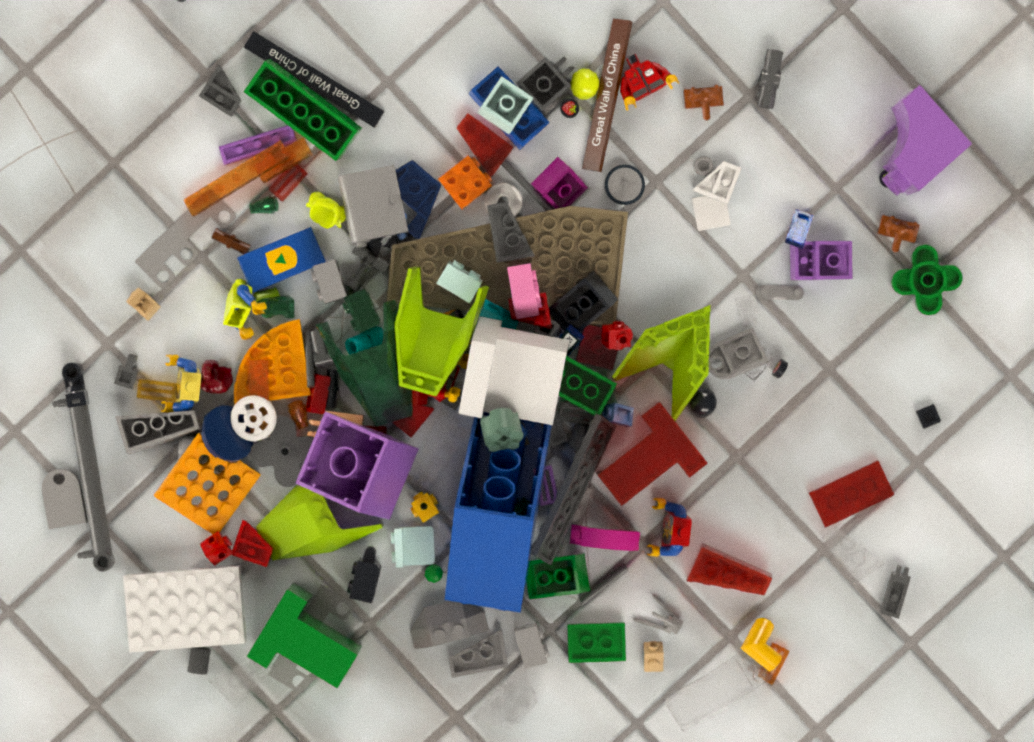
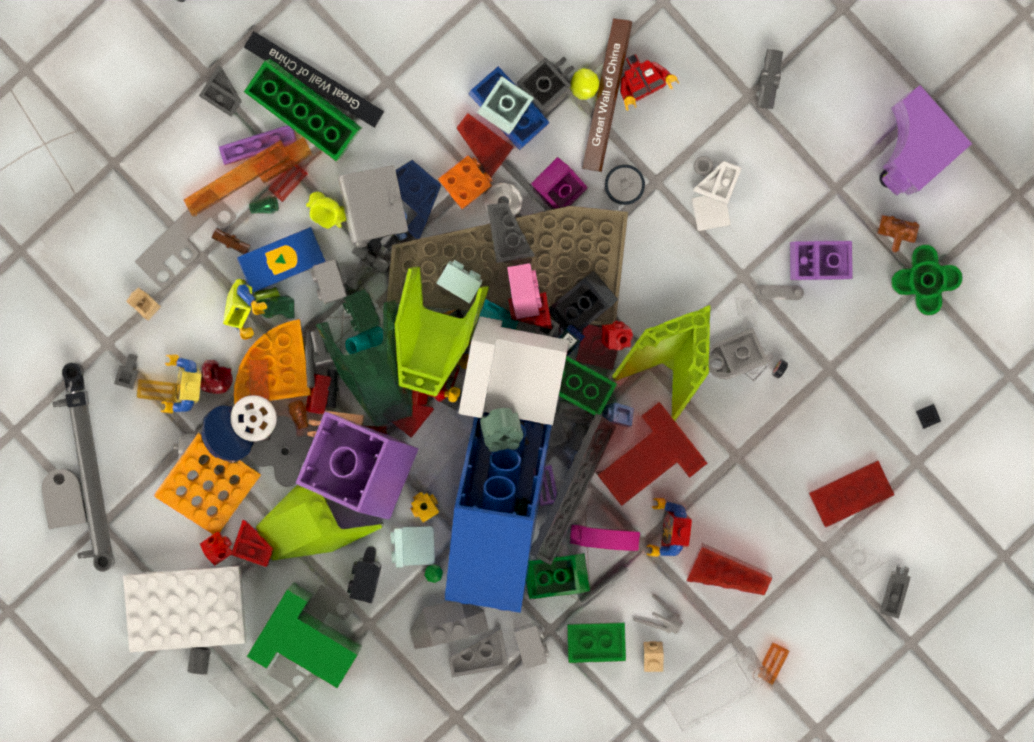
light grey wedge [115,411,202,455] -> none
tile [560,99,579,118] -> none
dark orange piece [683,85,724,121] -> none
black hair [687,387,717,418] -> none
yellow brick [740,618,782,672] -> none
clear blue tile [785,209,813,249] -> none

